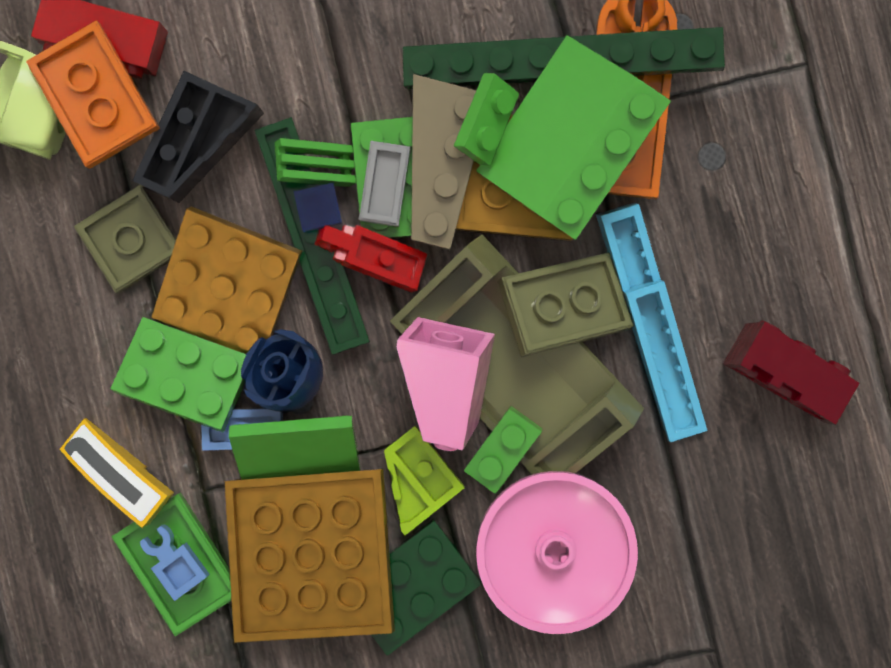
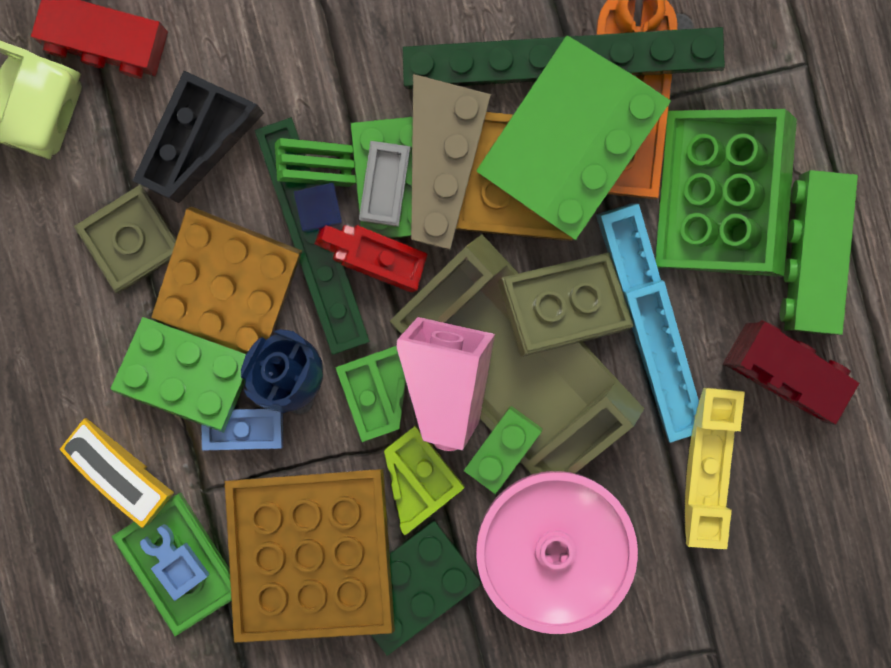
orange tile [26,20,160,169] -> none
bright green tile [229,415,360,480] -> none
bright green plate [453,73,520,165] -> none
none -> bright green wing [335,346,406,442]
none -> bright green slope [655,109,797,276]
none -> light yellow slope [685,388,745,549]
none -> bright green brick [780,170,858,335]

